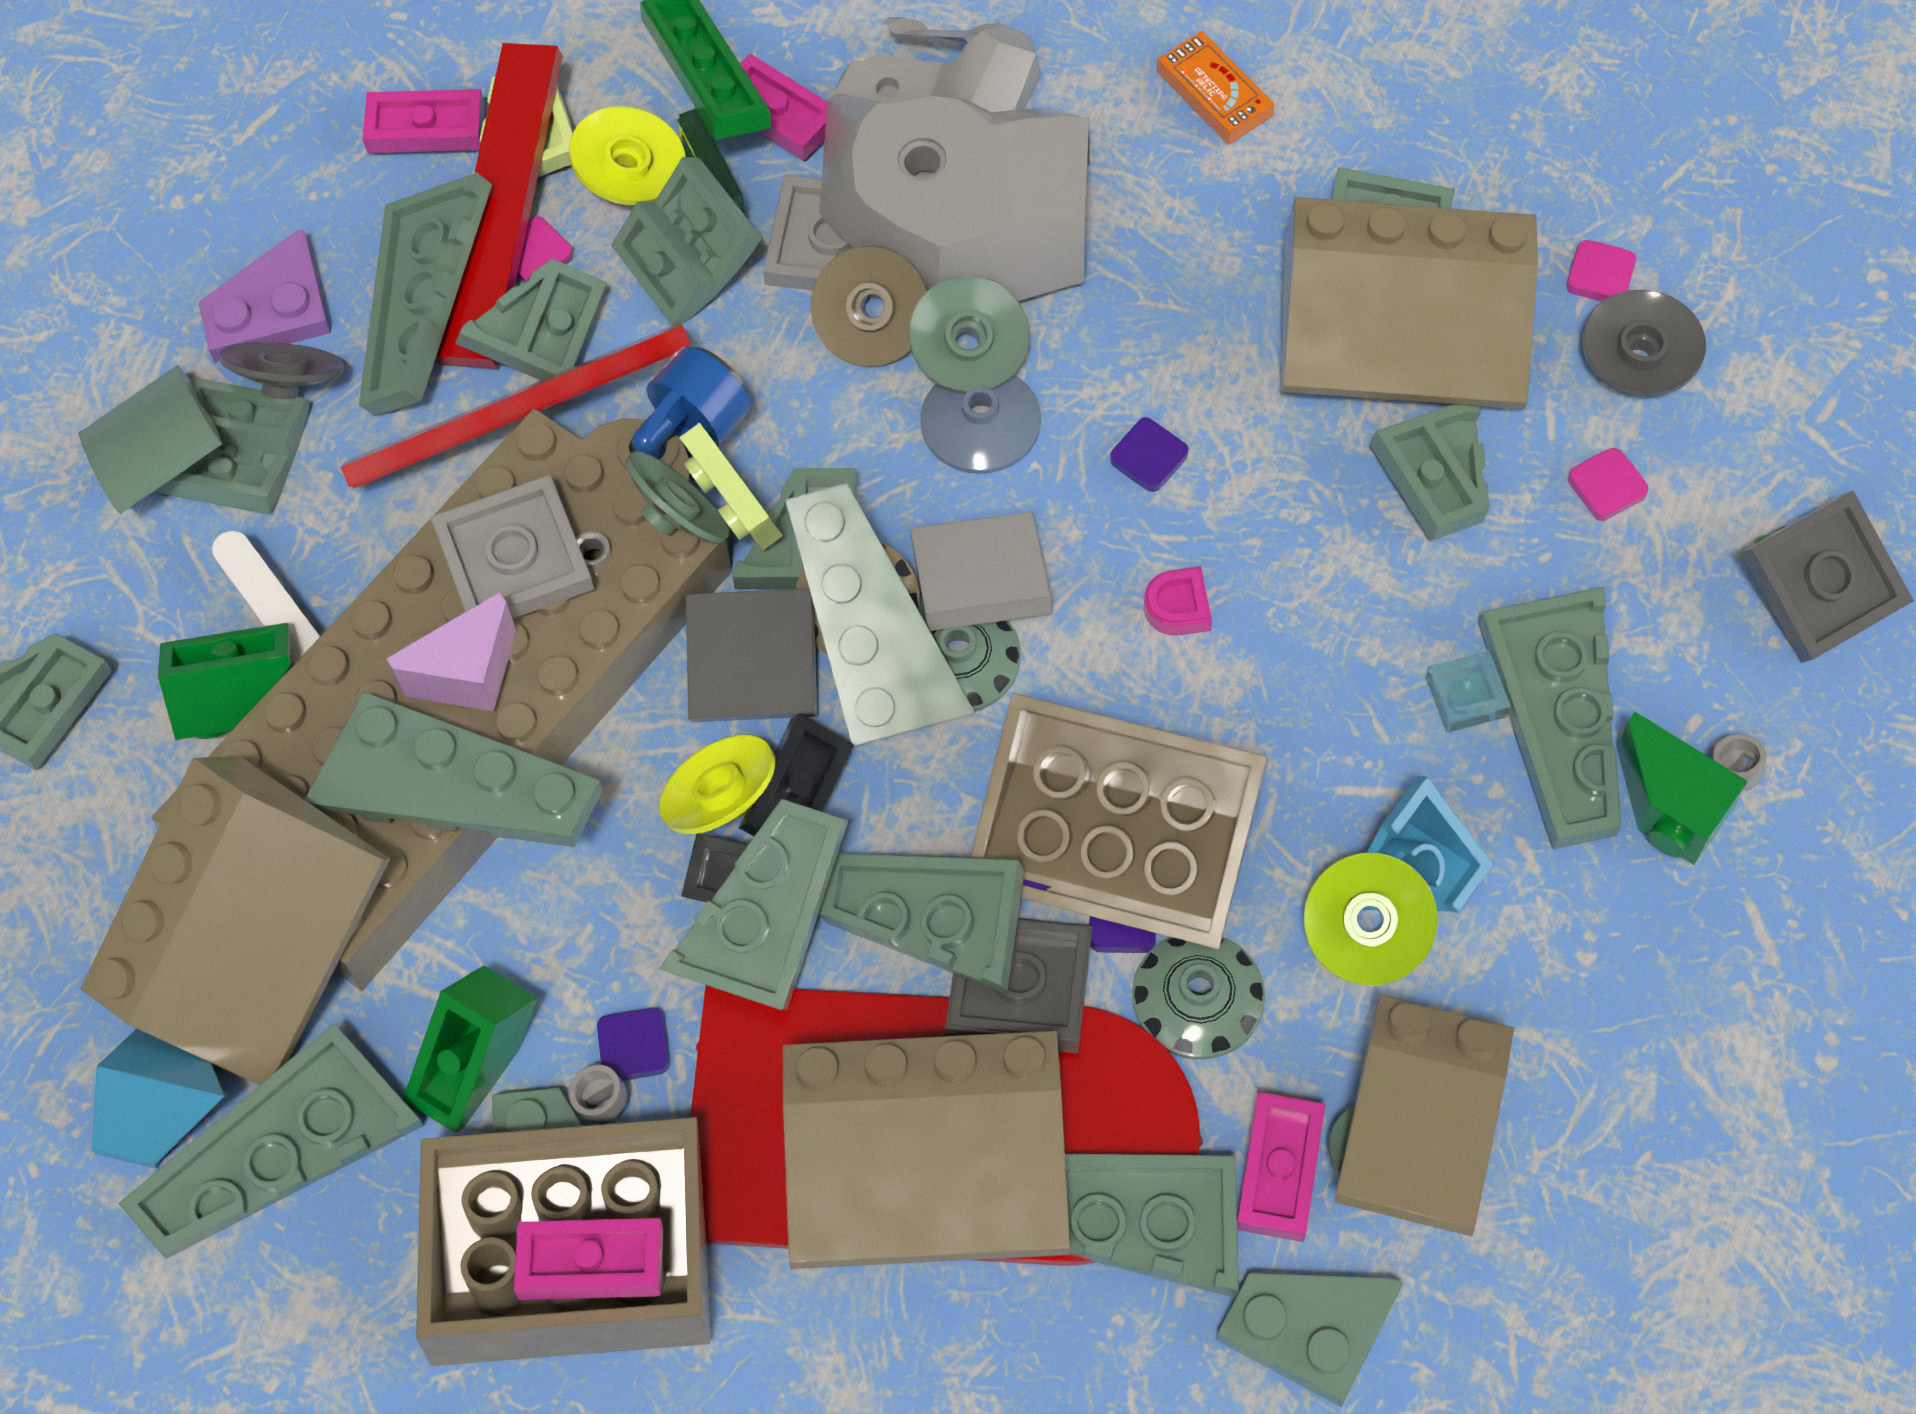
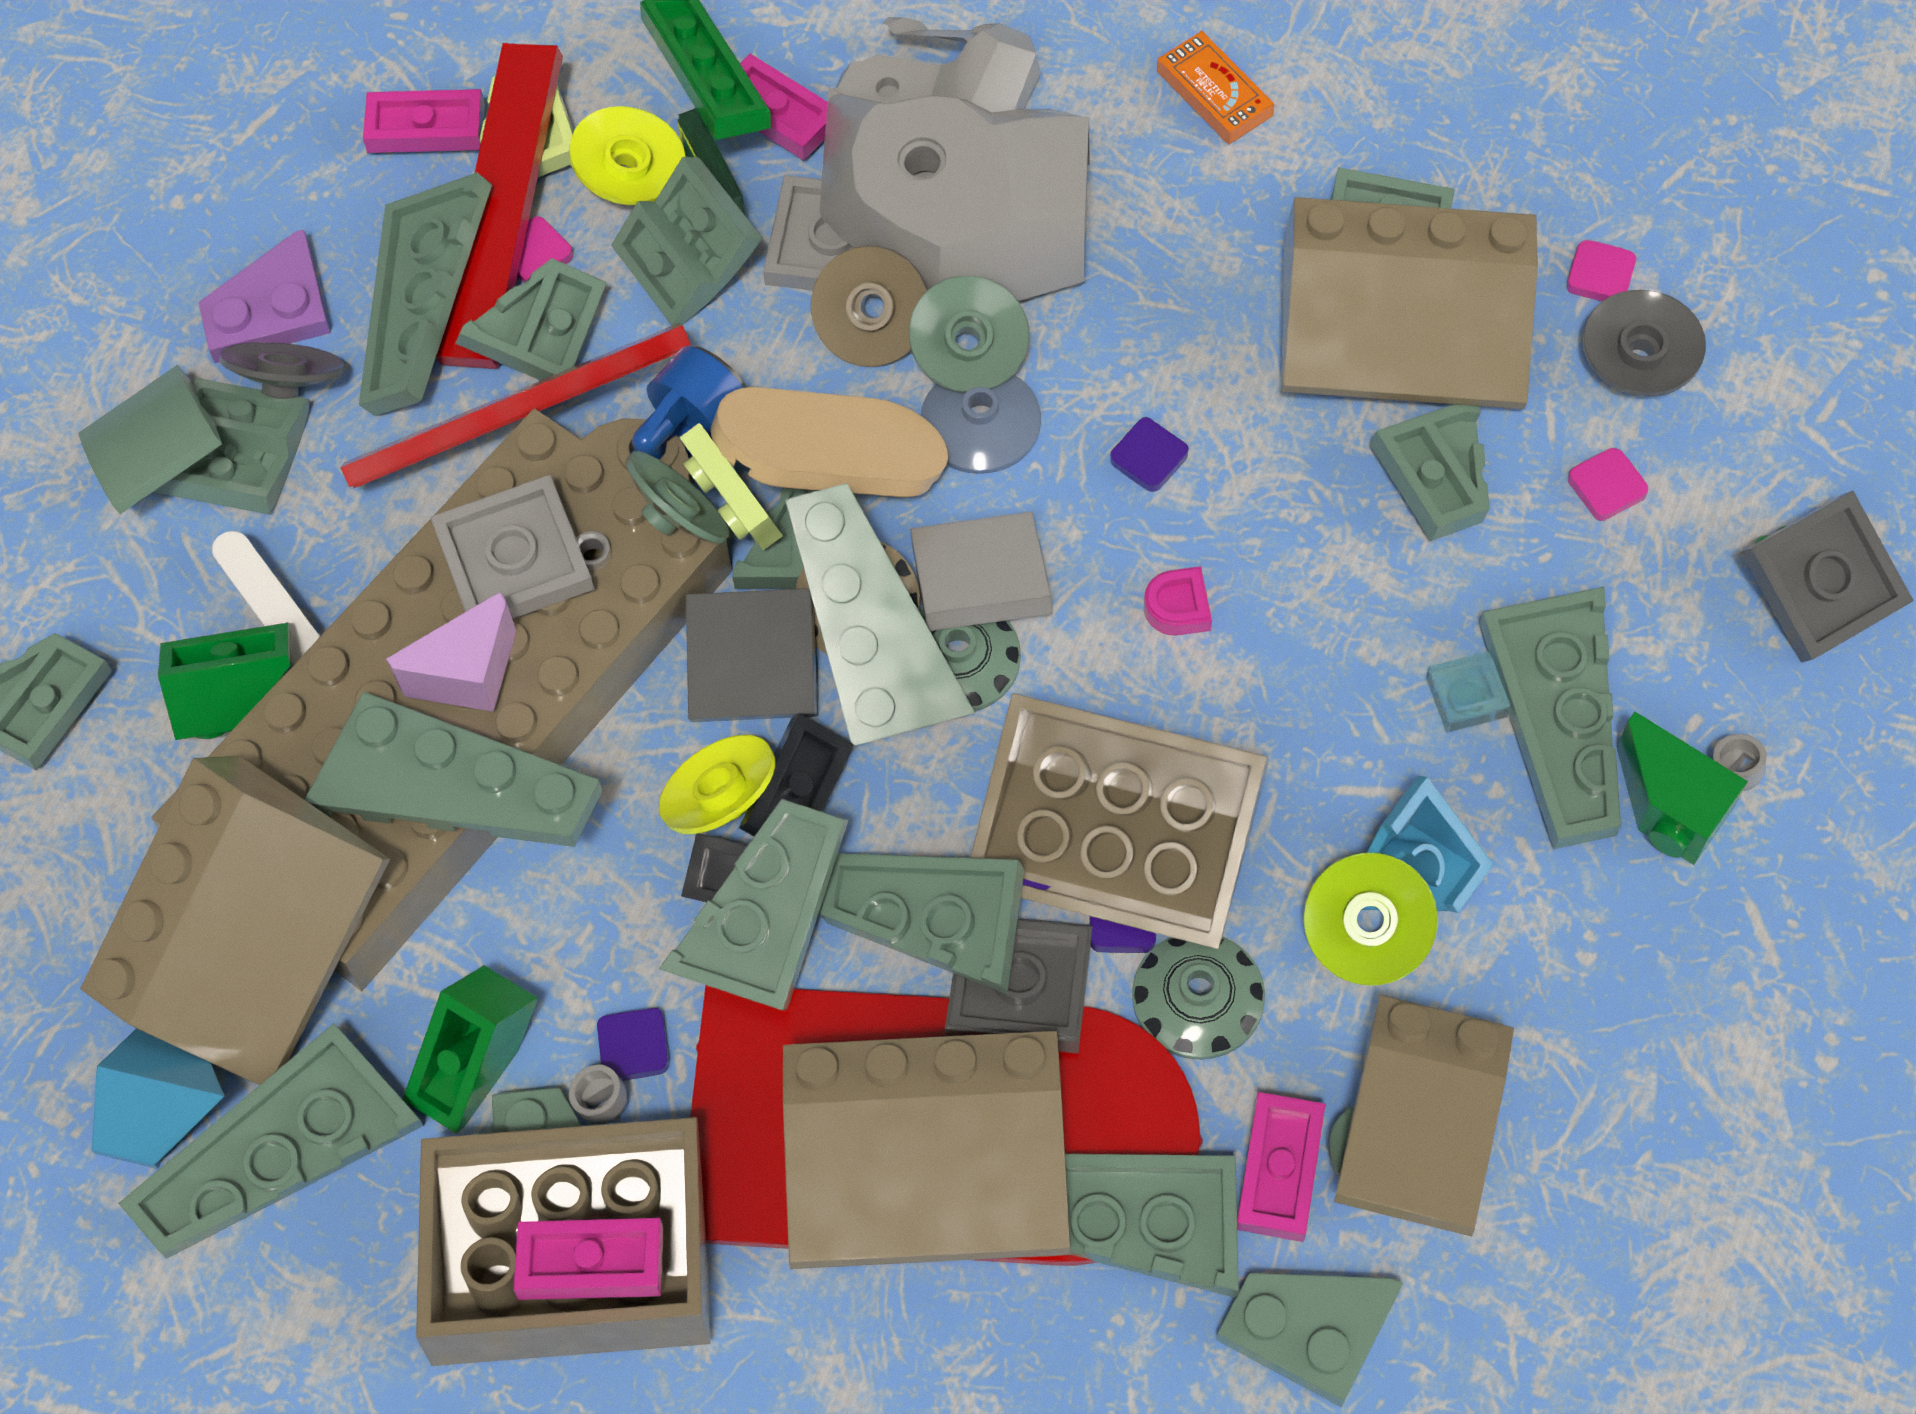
none -> tan tile [711,387,948,497]

